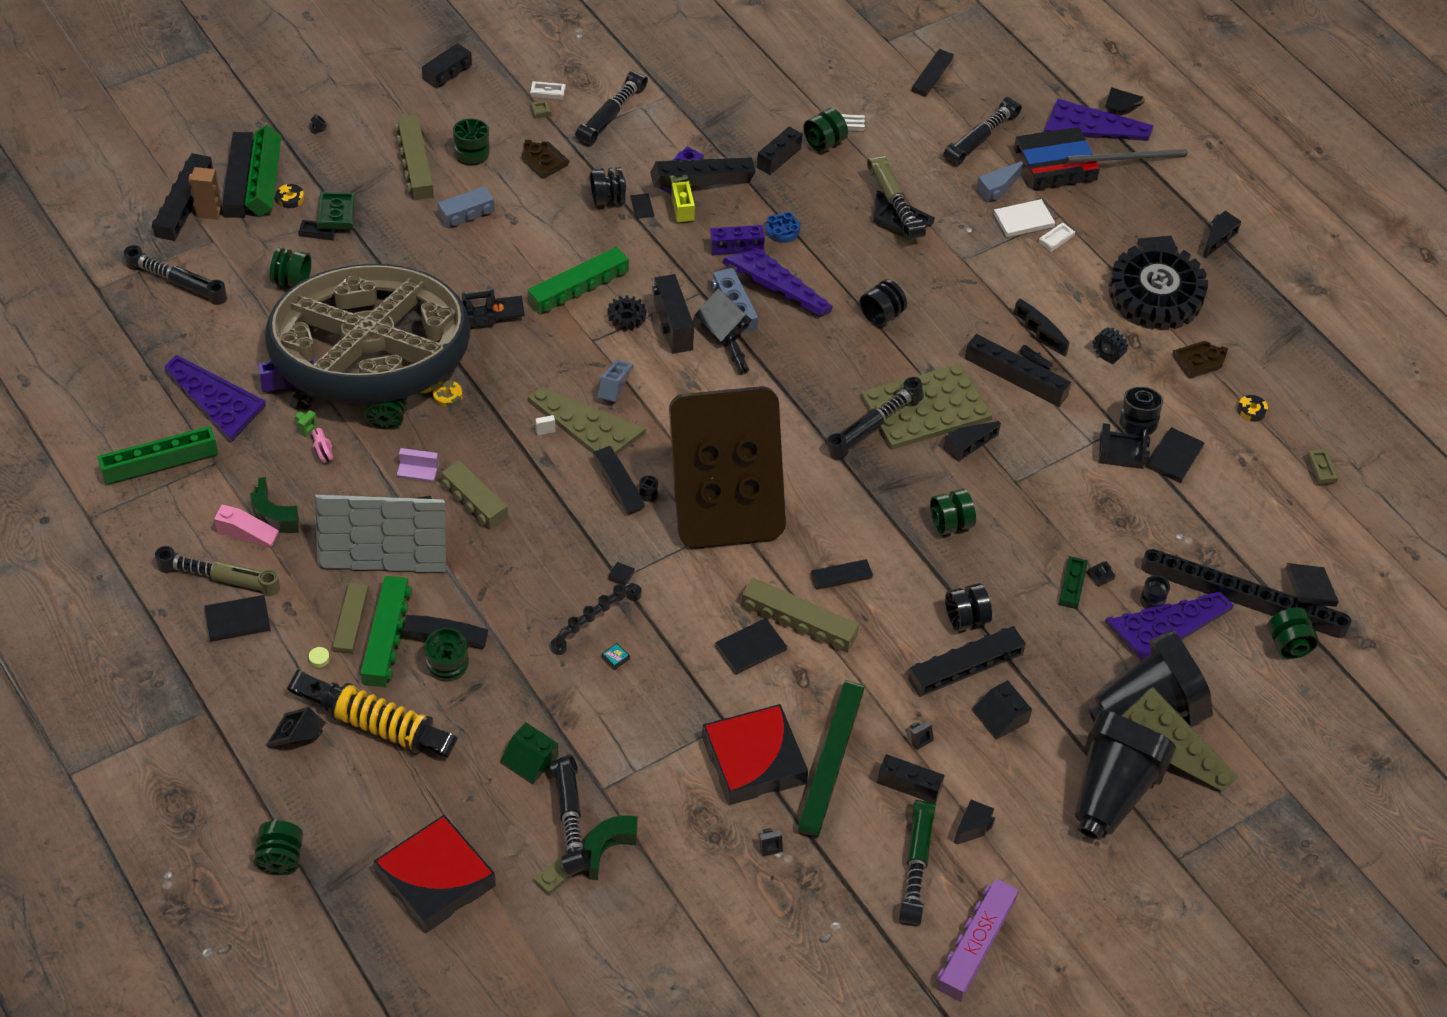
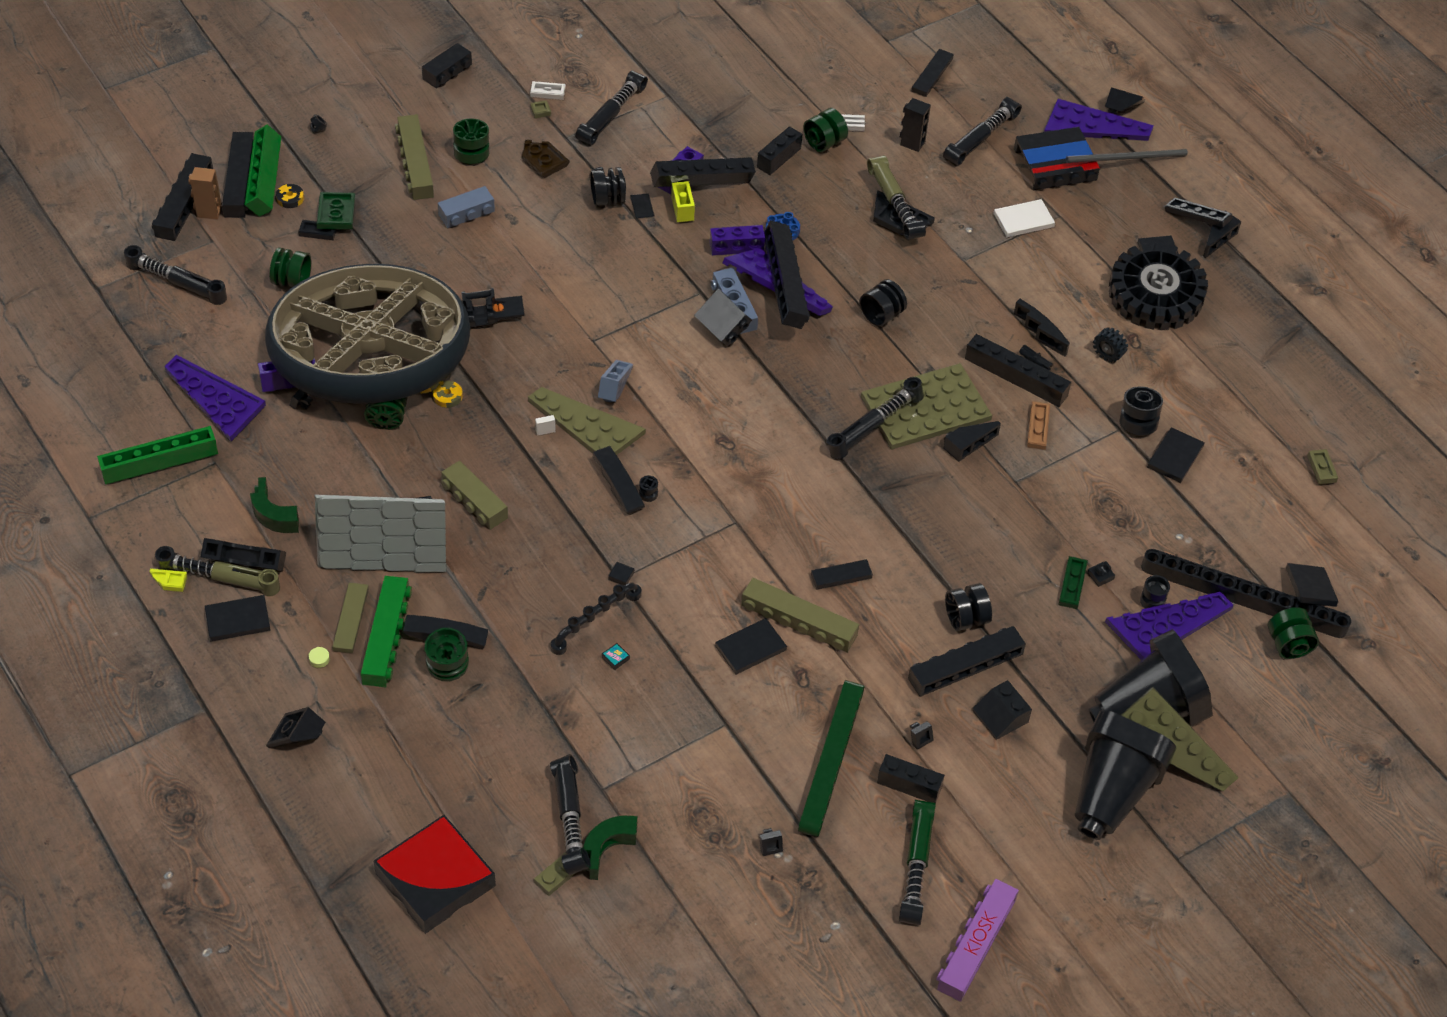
bright pink slope [214,505,279,547] -> none
dark green wheel [253,820,303,875] -> none
piece [287,670,458,758] -> none
bright green tile [294,410,317,437] -> none
bright pink arm [312,428,334,463] -> none
lavender panel [397,448,439,482] -> none
dark green slope [500,722,559,785] -> none
green brick [527,247,629,315] -> none
black gear [607,295,647,330] -> none
black brick [652,274,694,354] -> none
dark brown piece [669,386,786,547] -> none
tile [702,704,808,806] -> none
black axle [727,341,749,375] -> none
dark green wheel [930,488,976,535] -> none
black slope [954,799,996,844] -> none
sand blue slope [976,161,1023,202] -> none
white tile [1038,223,1075,252] -> none
black panel [1098,423,1150,469] -> none
dark brown tile [1173,341,1228,378] -> none
piece [1237,395,1268,422] -> none
none -> neon yellow tile [150,569,187,592]
none -> black arch [200,538,286,571]
none -> black brick [764,220,810,329]
none -> black brick [899,98,931,152]
none -> medium nougat tile [1027,401,1050,450]
none -> black tile [1165,198,1233,227]

